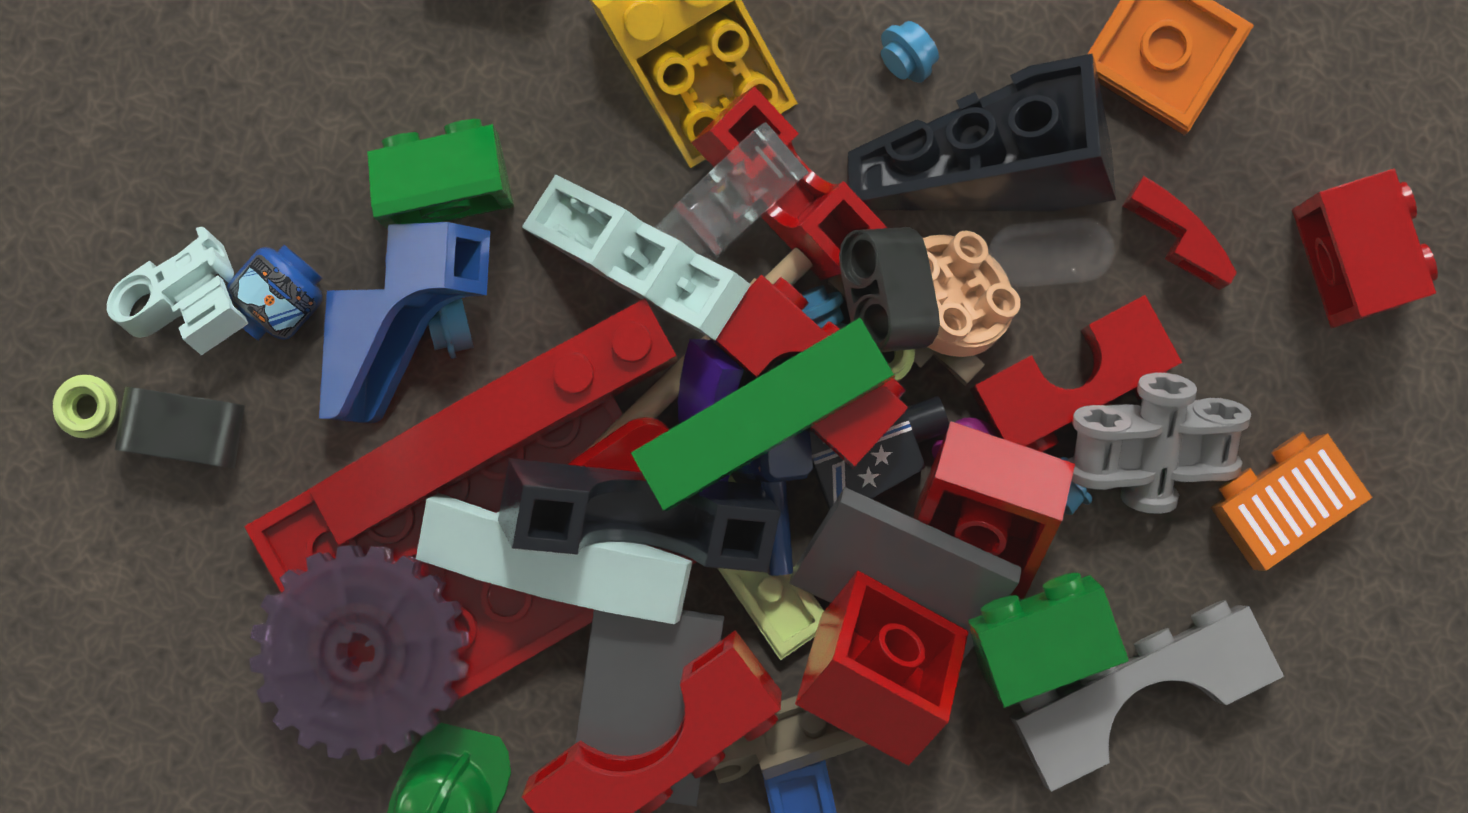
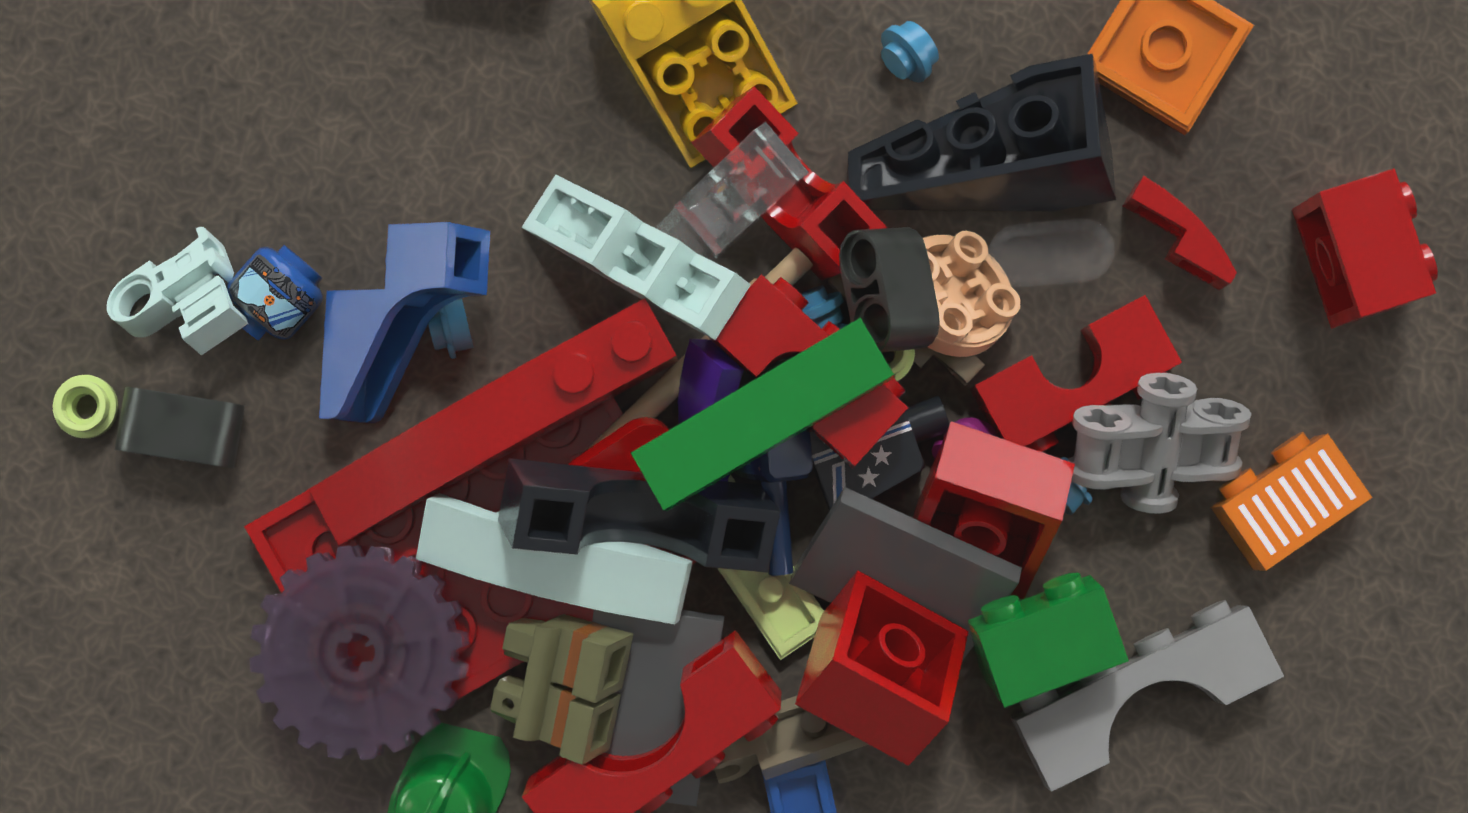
green slope [367,119,514,230] -> none
none -> olive hips [490,614,634,765]

